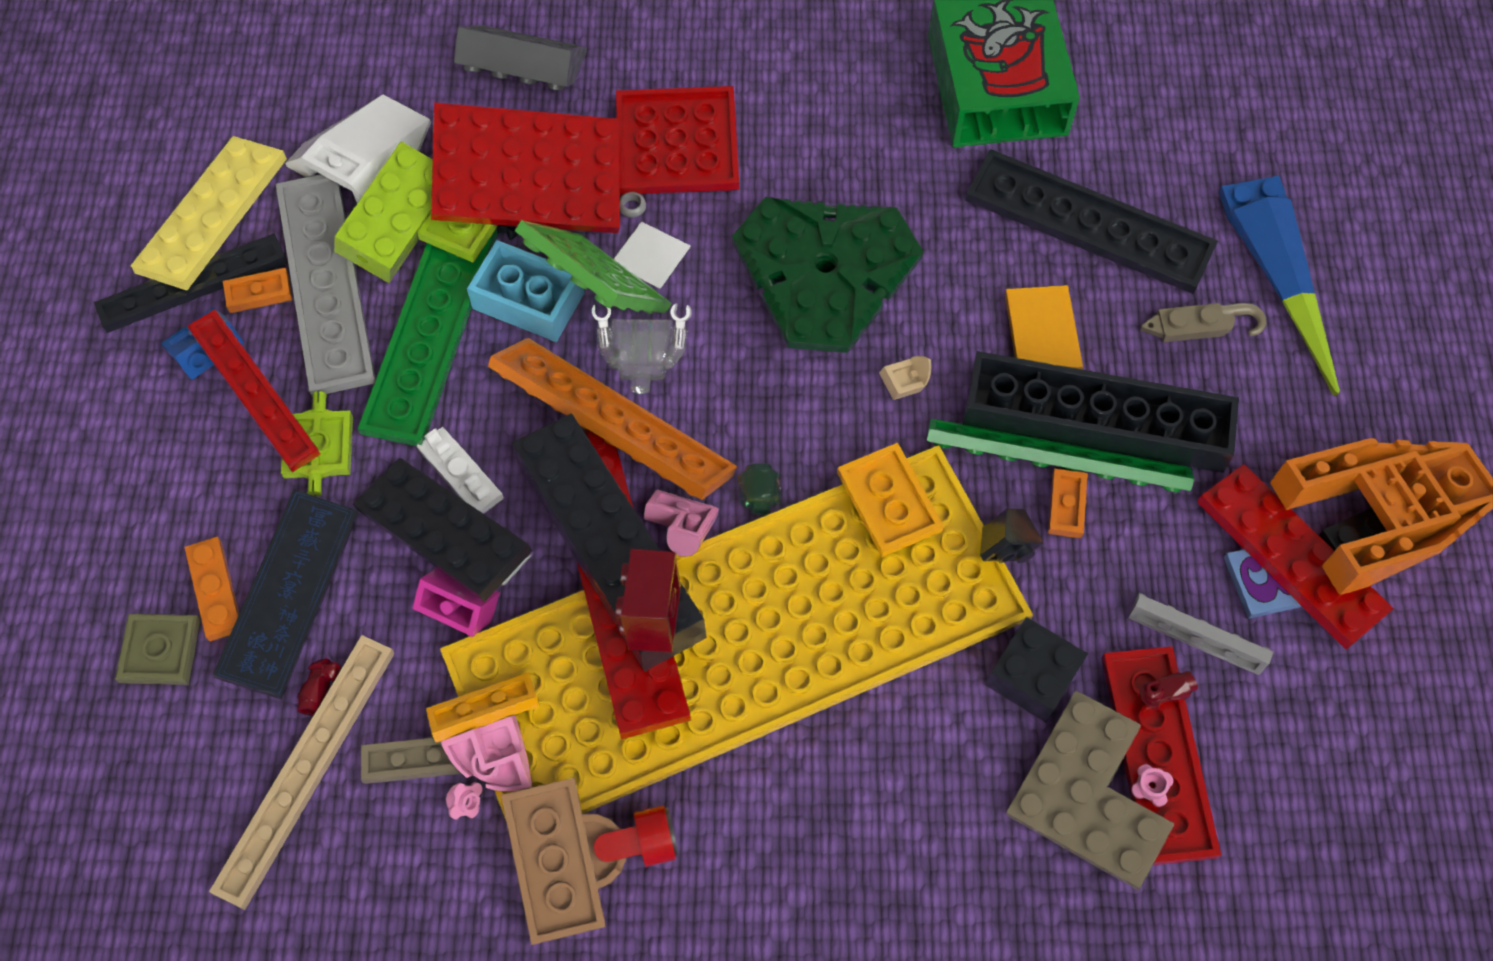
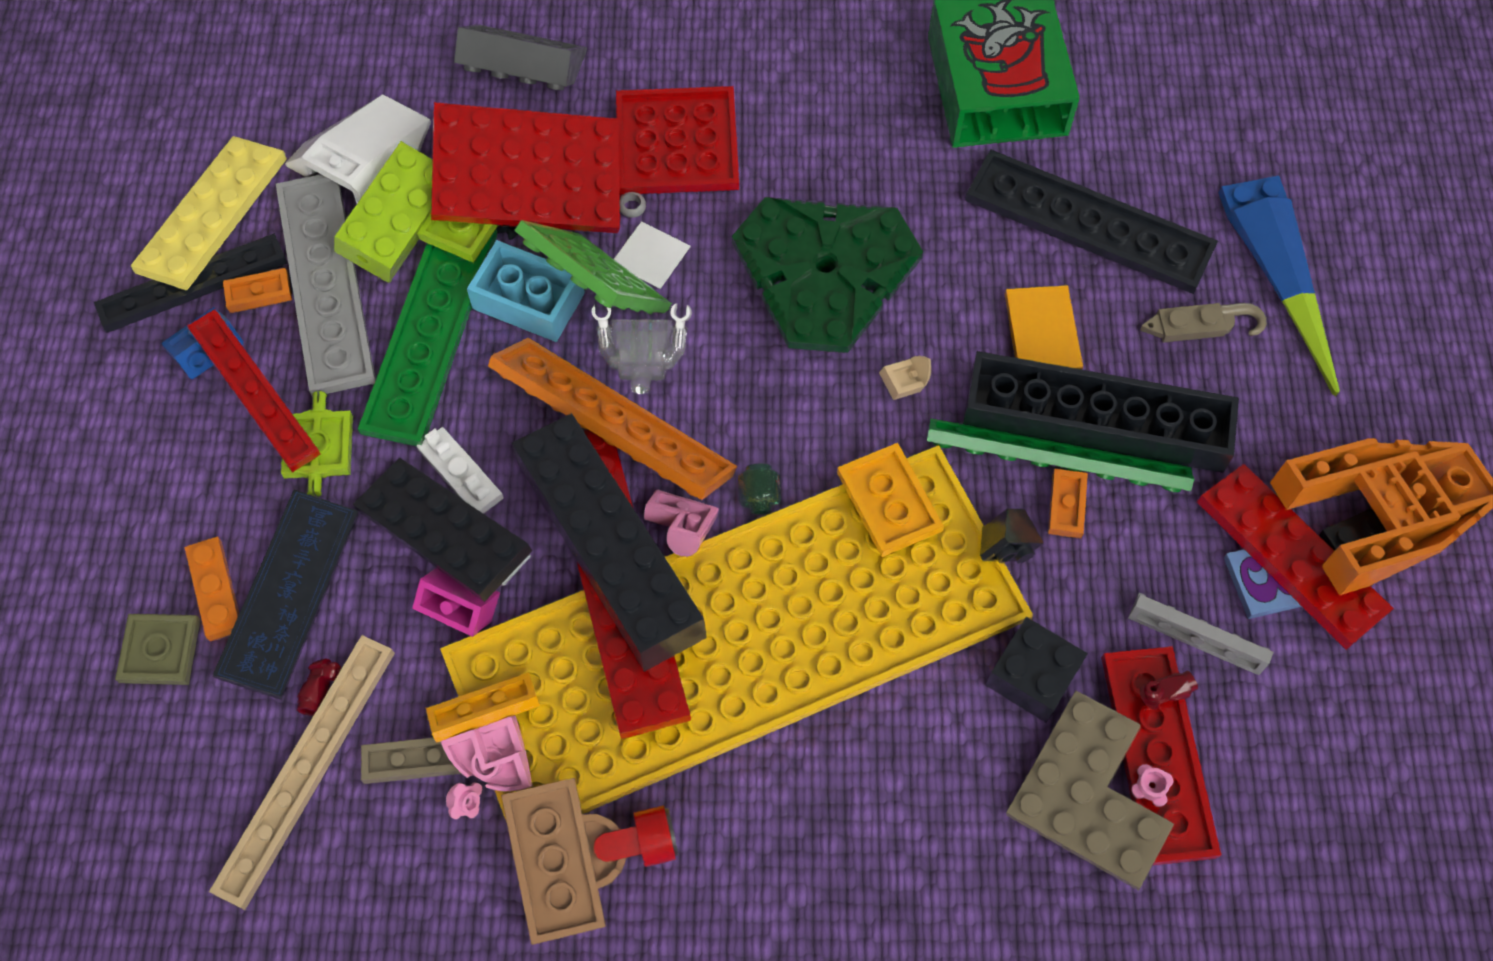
dark red brick [616,549,681,653] -> none

